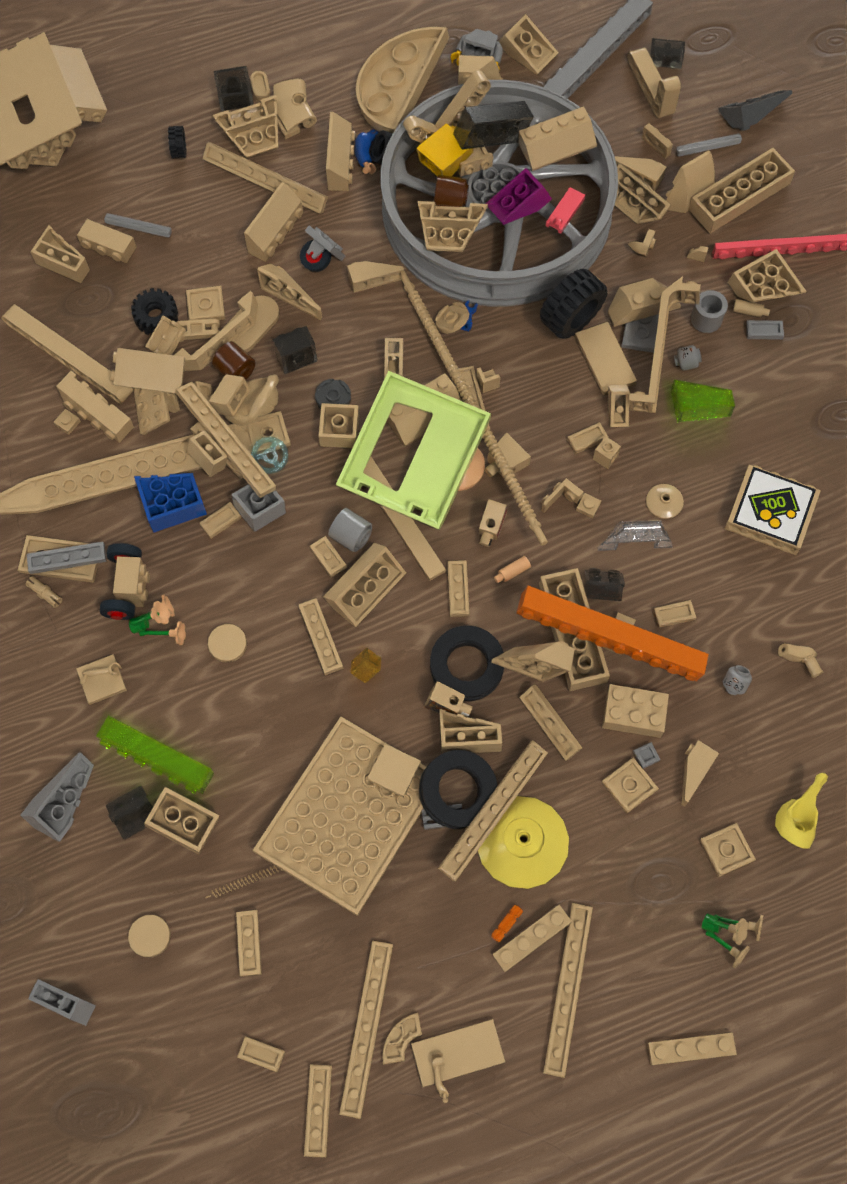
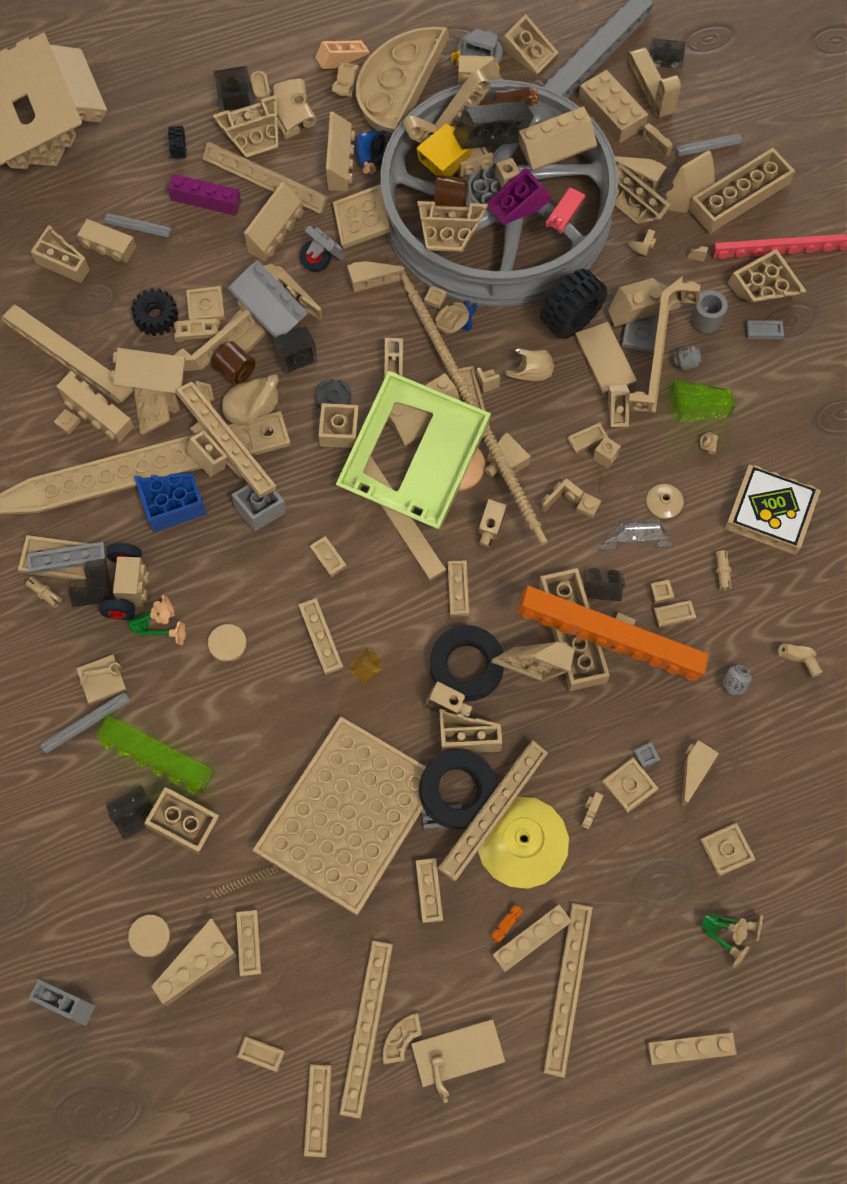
light grey wedge [20,752,94,842] -> none
tan hinge [145,316,186,355] -> none
tan tile [200,502,241,539] -> none
tan brick [209,374,250,417] -> none
clear light blue piece [251,437,288,474] -> none
tan slope [323,543,406,627] -> none
light grey piece [328,508,372,552] -> none
tan tile [367,744,421,798] -> none
light nougat cylinder [494,556,531,583] -> none
tan plate [520,685,582,761] -> none
tan brick [602,684,669,738] -> none
dark grey wedge [719,90,792,131] -> none
tan cylinder [733,299,770,318] -> none
light yellow hat [775,772,828,849] -> none
none -> light grey axle [40,692,130,753]
none -> clear smoke brick [68,558,113,608]
none -> tan wedge [151,918,237,1006]
none -> magenta brick [168,174,241,216]
none -> light grey slope [228,260,308,342]
none -> light nougat slope [315,40,369,69]
none -> tan brick [332,62,359,97]
none -> tan plate [333,184,392,249]
none -> tan plate [416,858,443,924]
none -> tan plate [424,286,447,309]
none -> reddish brown plate [478,86,538,118]
none -> tan brick [495,158,520,188]
none -> tan hair [505,348,554,382]
none -> tan brick [578,70,648,144]
none -> tan plate [582,792,603,830]
none -> tan plate [650,580,674,603]
none -> tan plate [700,432,718,454]
none -> tan pin [715,550,732,590]

